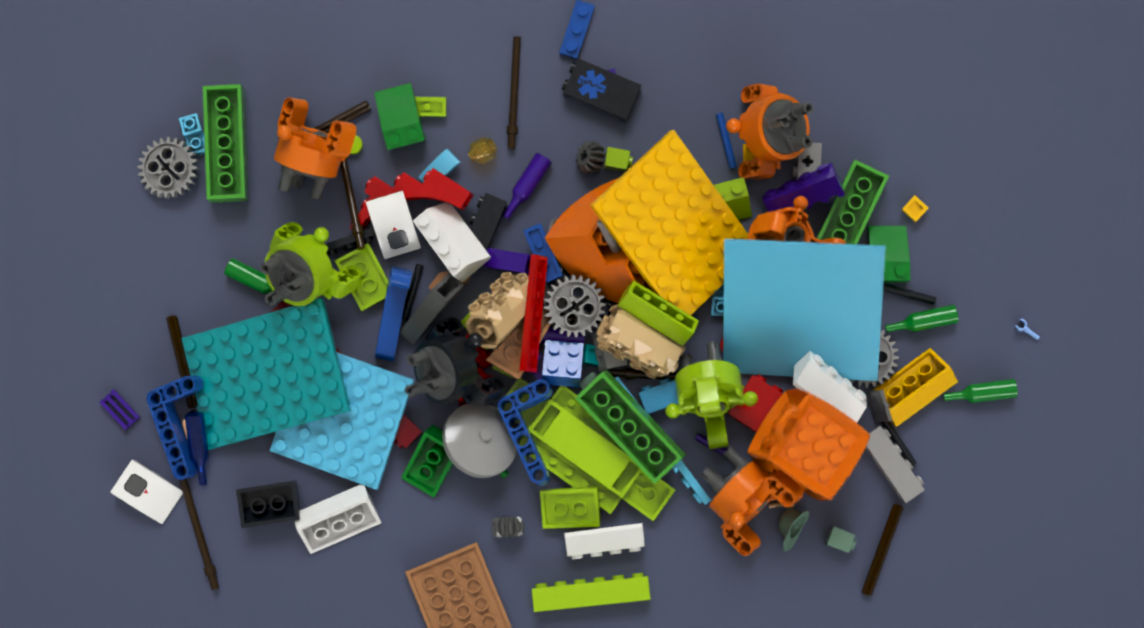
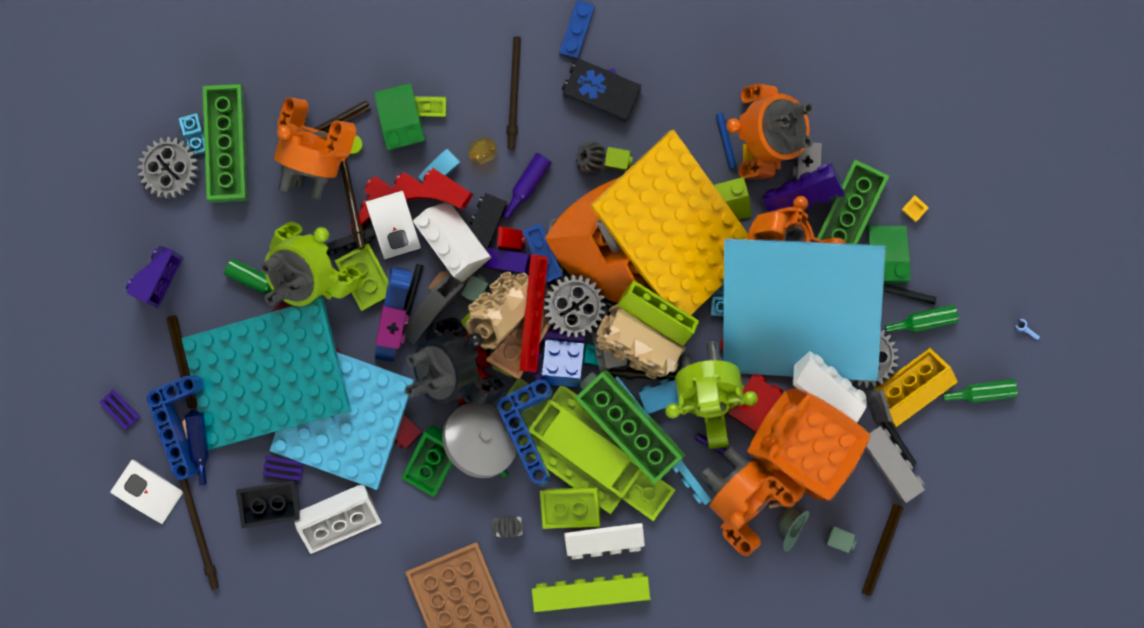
none -> dark purple slope [126,245,183,308]
none -> dark purple tile [262,456,304,481]
none -> magenta brick [376,305,409,349]
none -> sand green brick [461,274,489,303]
none -> red slope [497,227,526,252]

